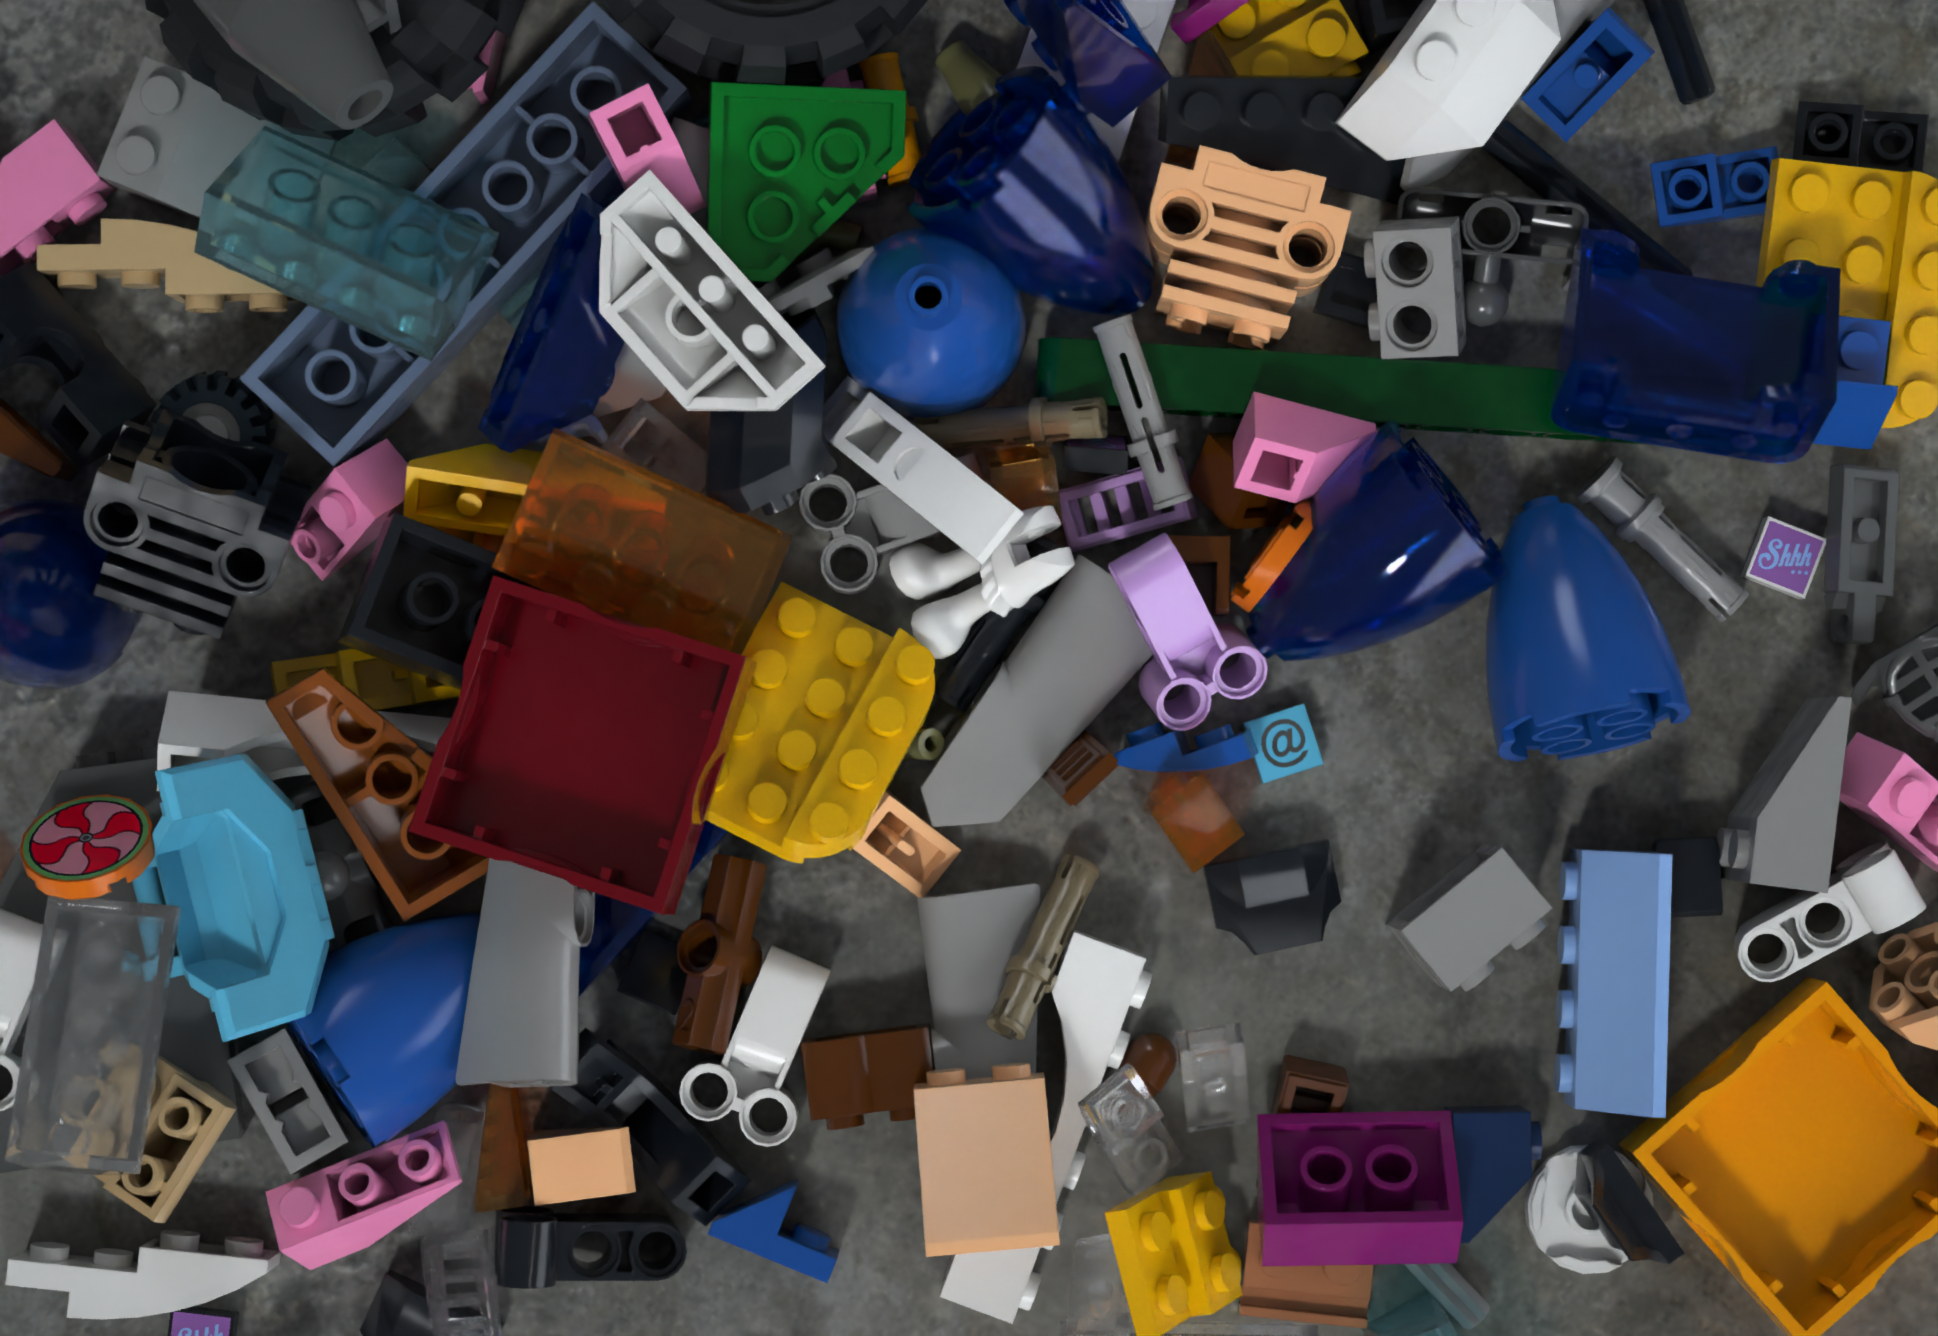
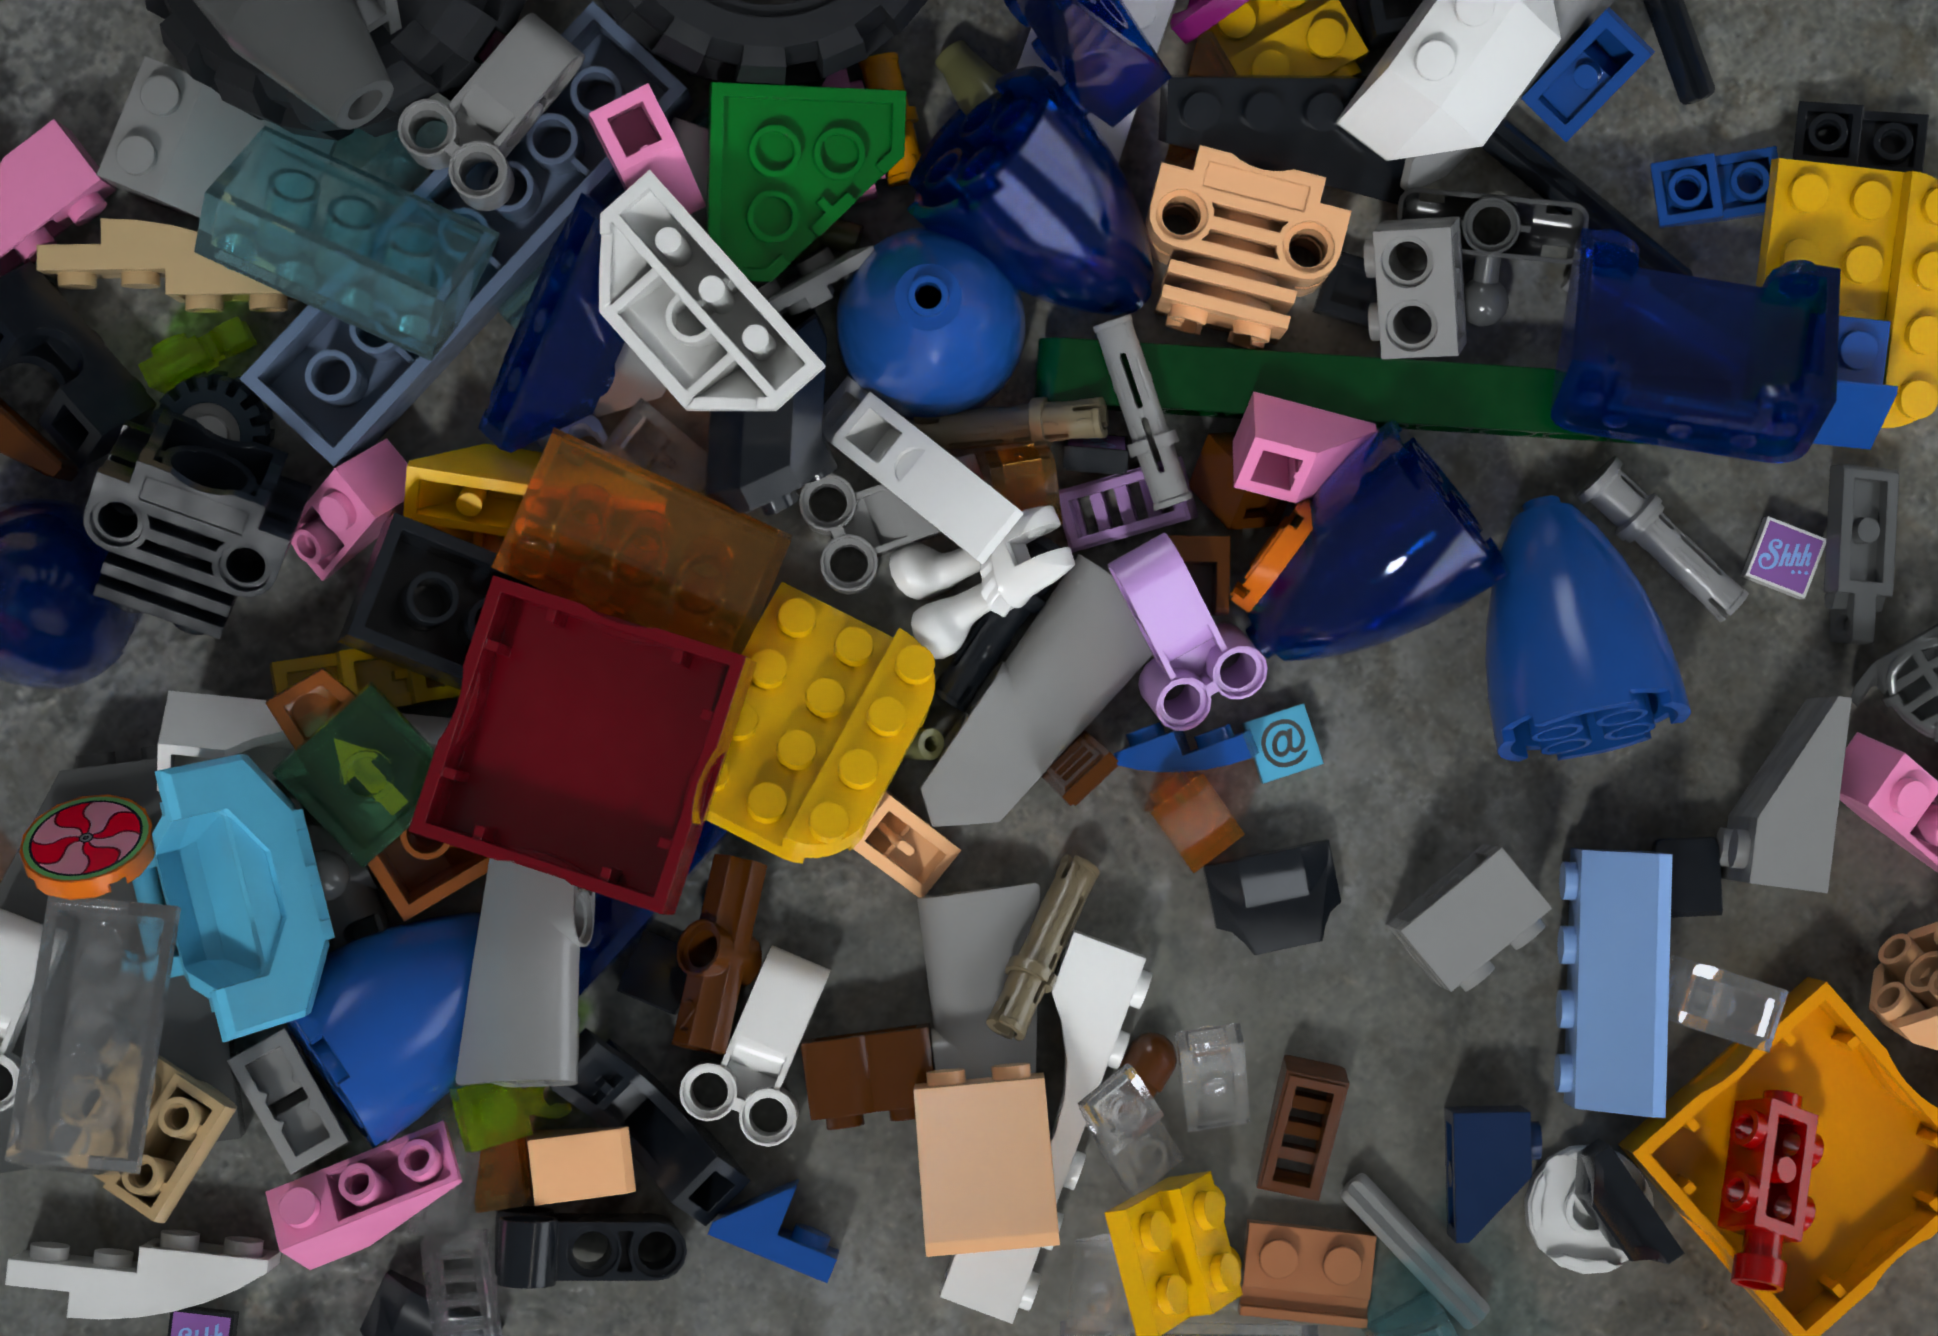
magenta slope [1257,1111,1463,1266] -> none
white piece [1734,841,1927,982] -> none
none -> clear neon green plate [137,316,257,394]
none -> clear green tile [272,681,435,868]
none -> light grey piece [398,12,585,211]
none -> clear neon green plate [449,1083,572,1153]
none -> clear slope [1668,954,1788,1053]
none -> red brick [1718,1090,1824,1292]

